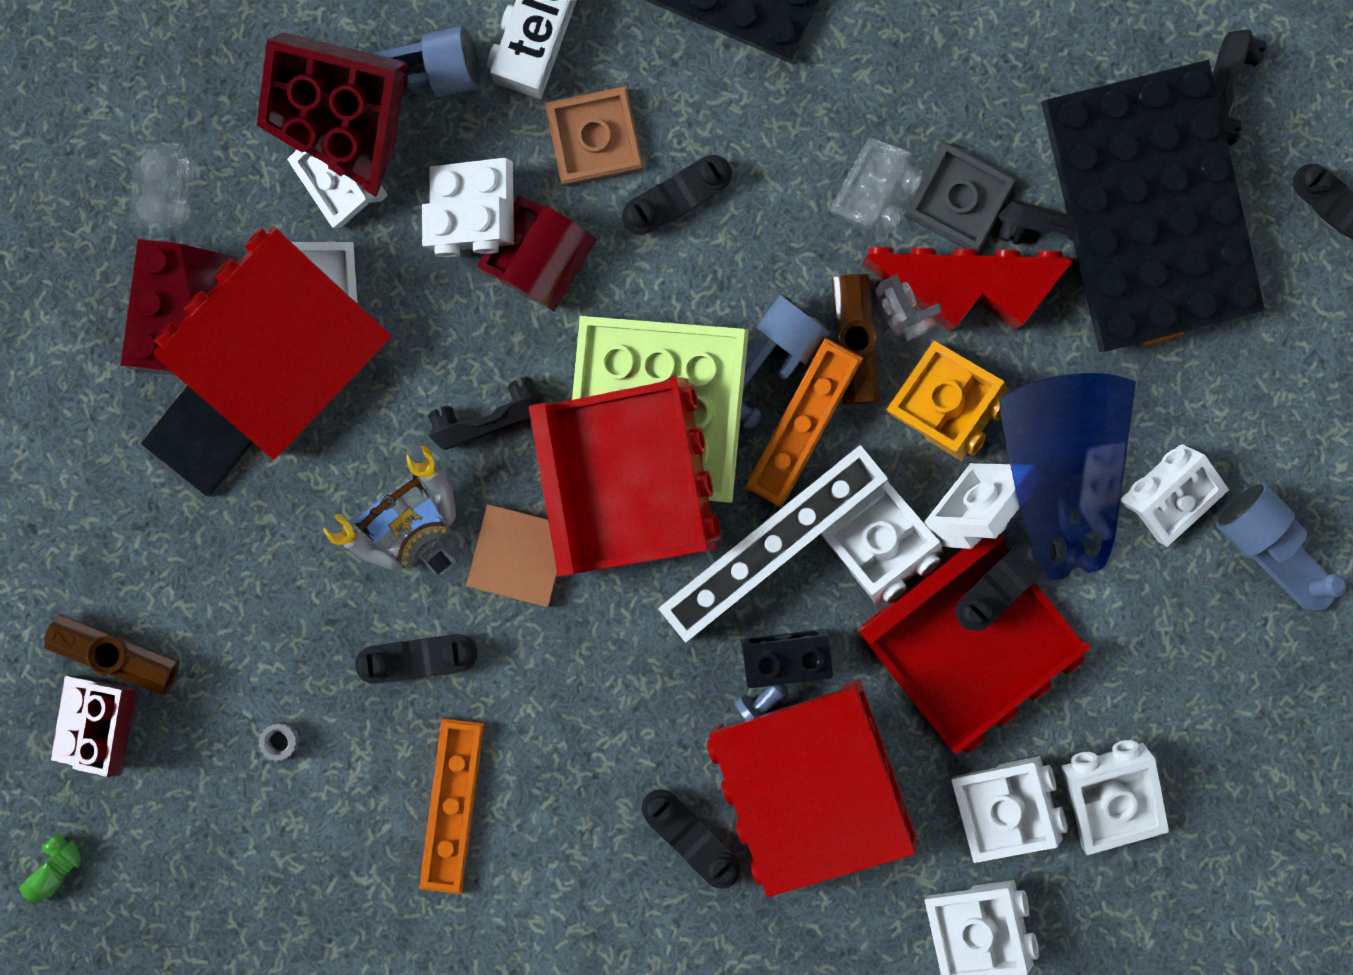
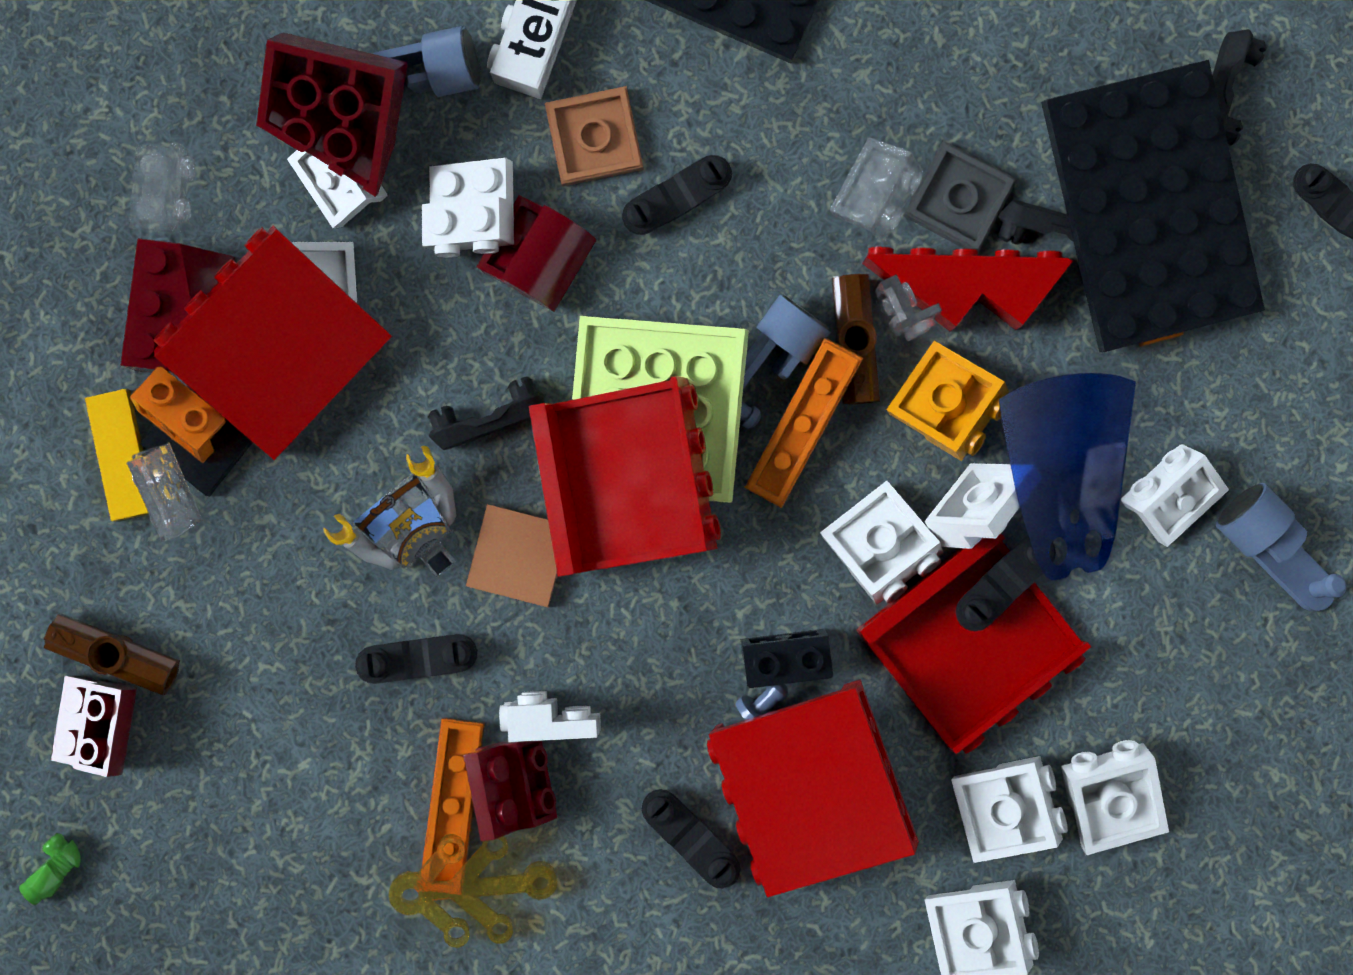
light grey axle [258,721,300,761] -> none
white brick [659,445,888,643] -> none
none -> yellow tile [85,389,157,522]
none -> clear bracket [127,443,203,542]
none -> orange bracket [130,367,226,463]
none -> clear yellow plant [389,834,557,948]
none -> dark red brick [464,740,558,841]
none -> white plate [499,691,601,742]

